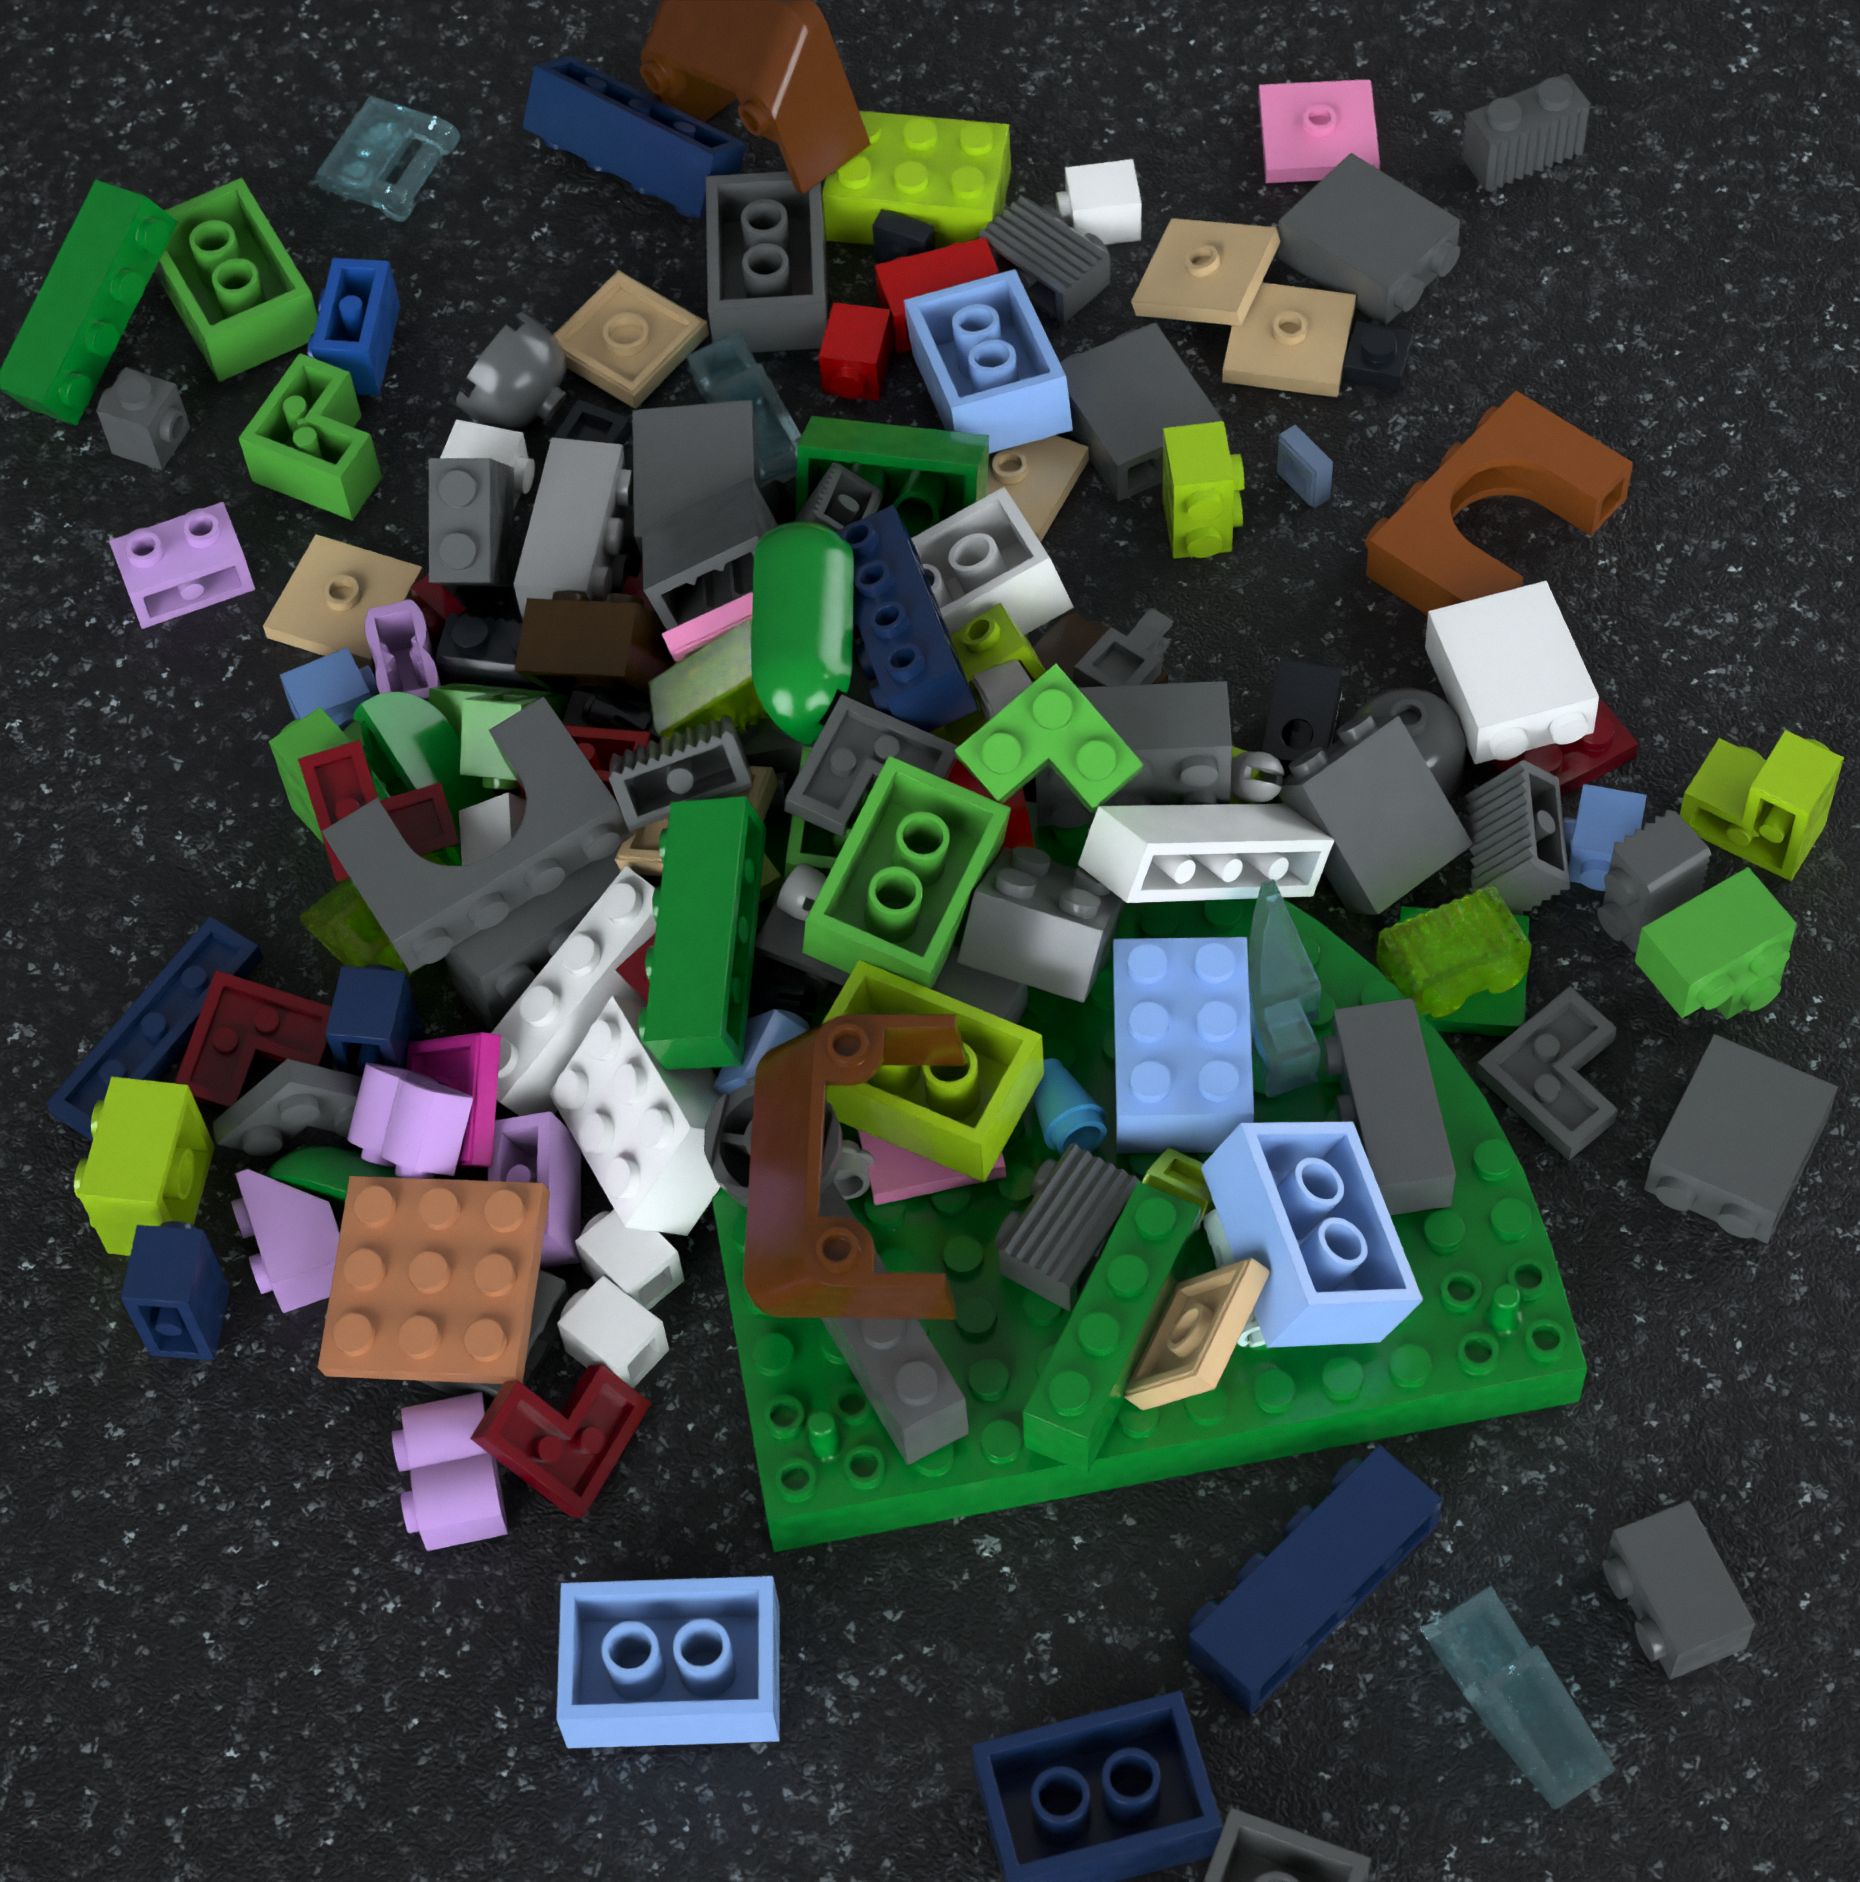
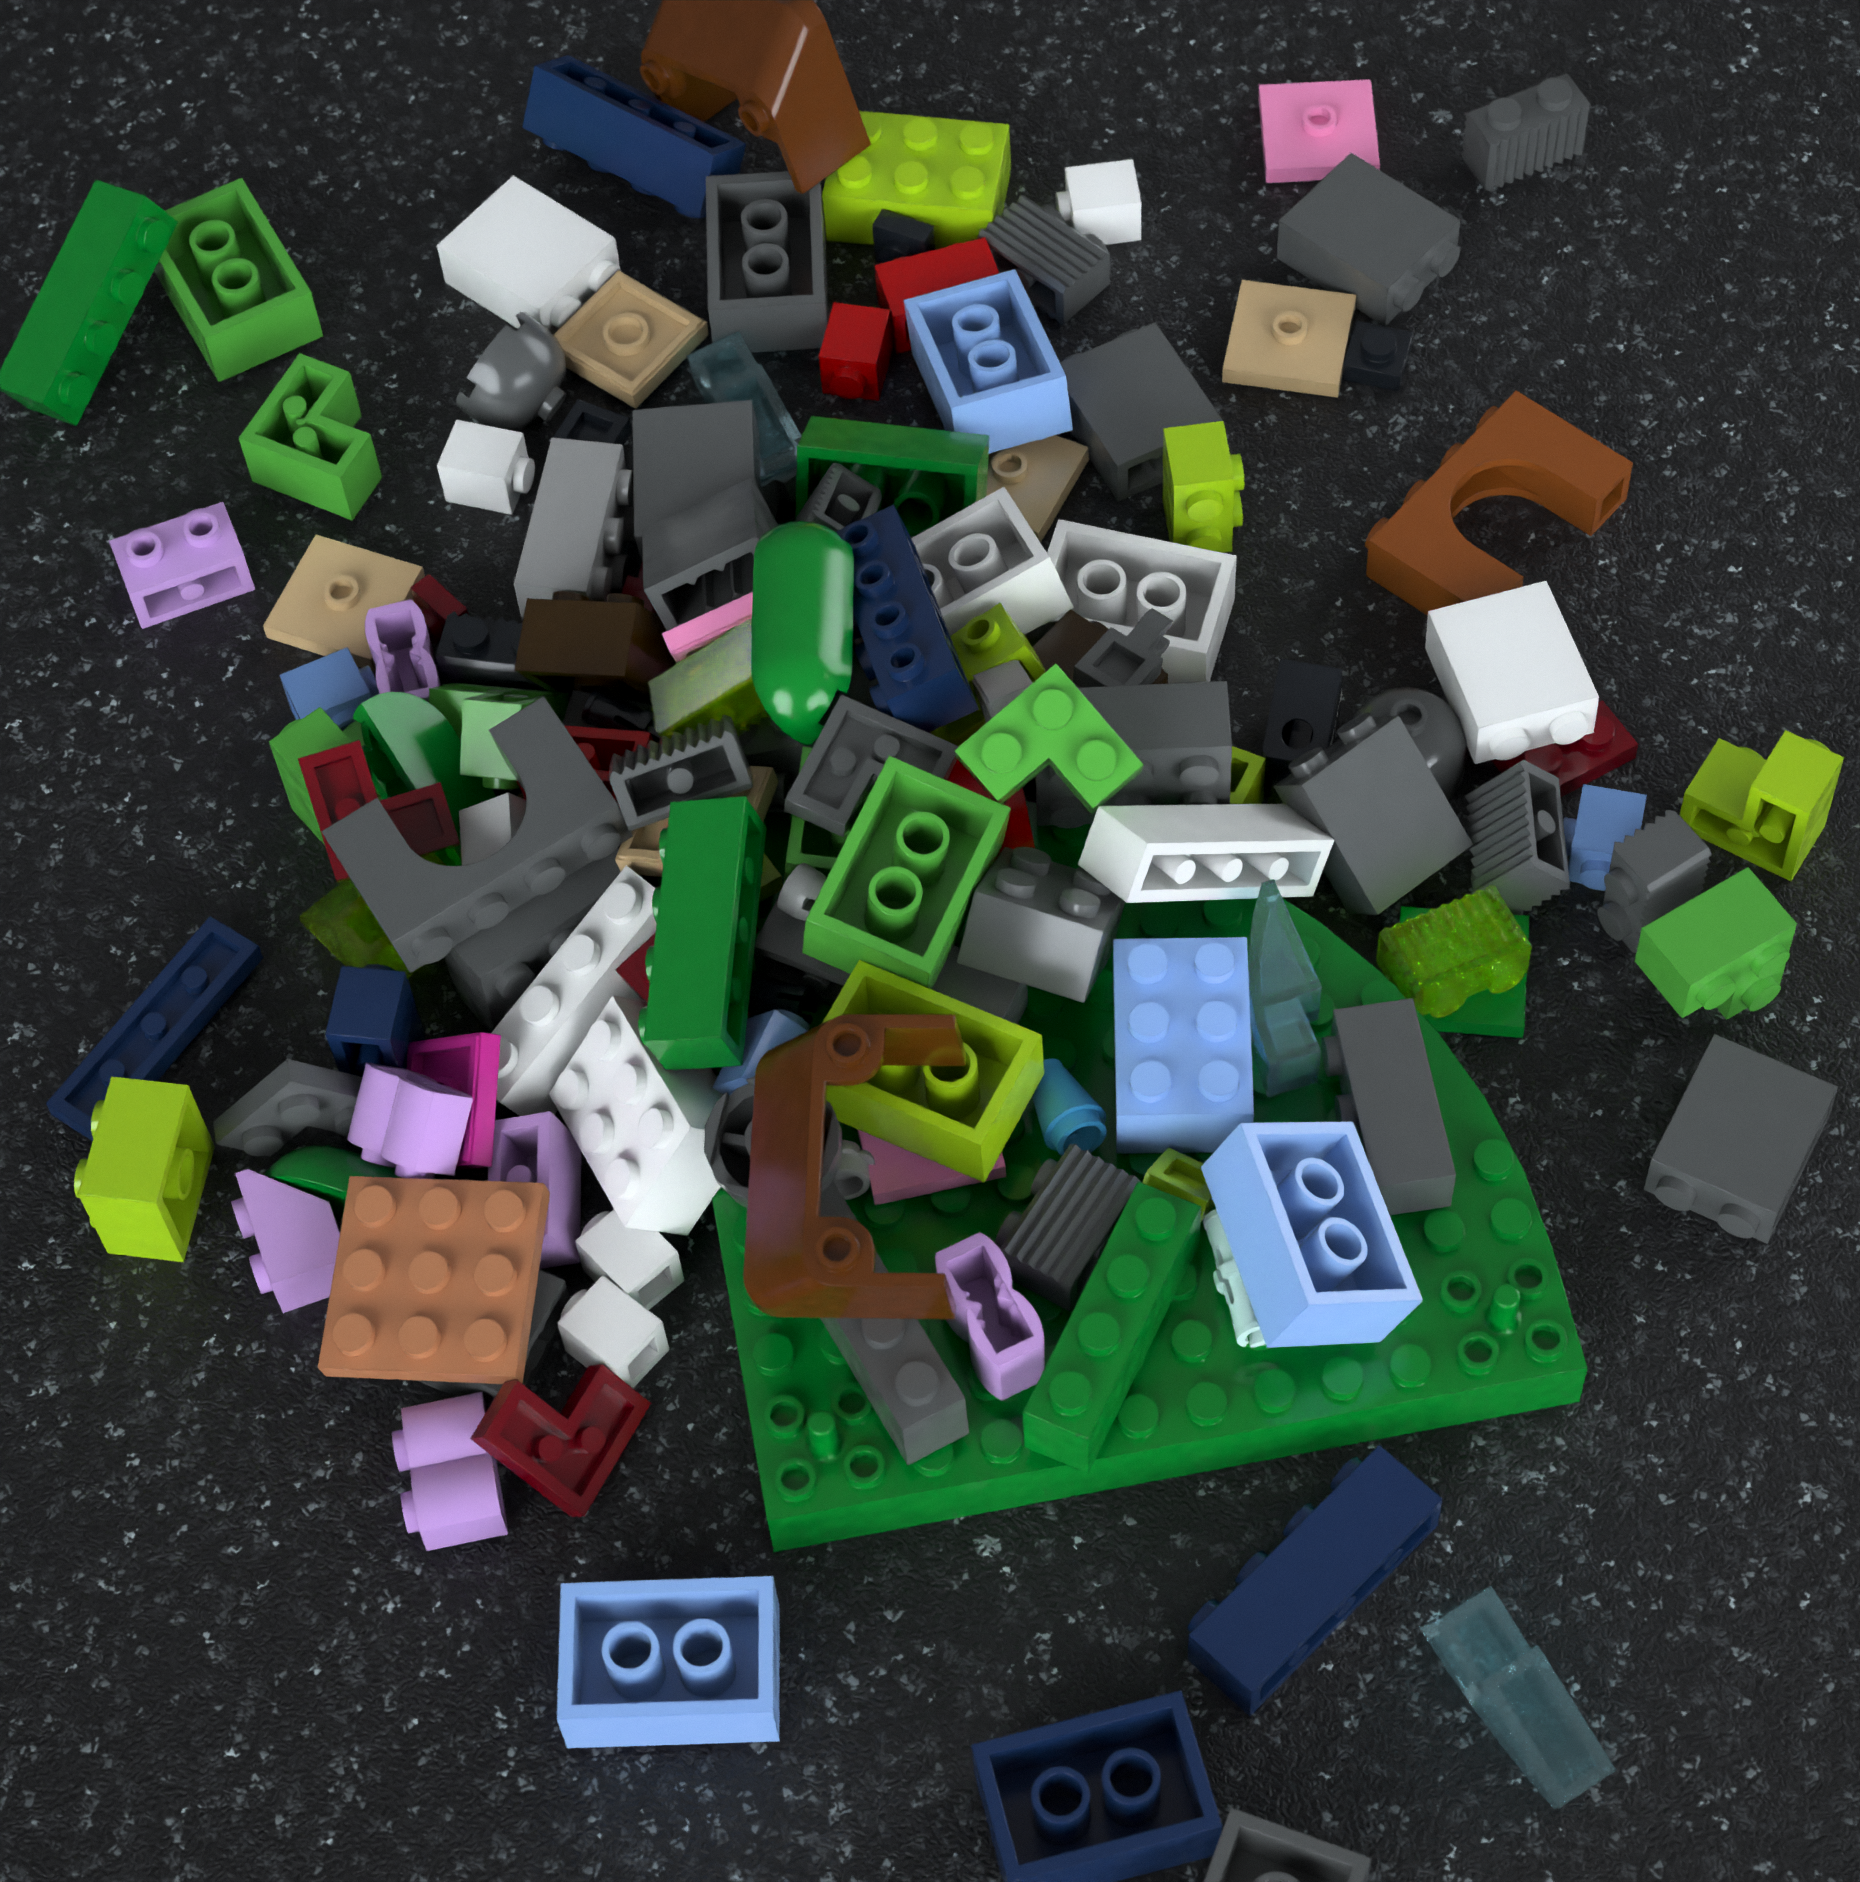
dark grey brick [96,367,190,471] -> none
dark blue brick [121,1221,230,1360] -> none
dark red plate [175,970,332,1111] -> none
blue brick [308,258,400,396] -> none
clear light blue plate [316,96,460,222] -> none
dark grey brick [429,458,514,587] -> none
tan plate [1124,1258,1271,1410] -> none
tan plate [1131,218,1281,326] -> none
light grey hinge [1230,752,1284,803] -> none
sand blue tile [1277,424,1333,509] -> none
dark grey plate [1475,986,1618,1161] -> none
dark grey brick [1603,1500,1755,1680] -> none
none -> white brick [437,175,621,334]
none -> lavender brick [936,1232,1045,1401]
none -> white brick [1027,519,1236,684]

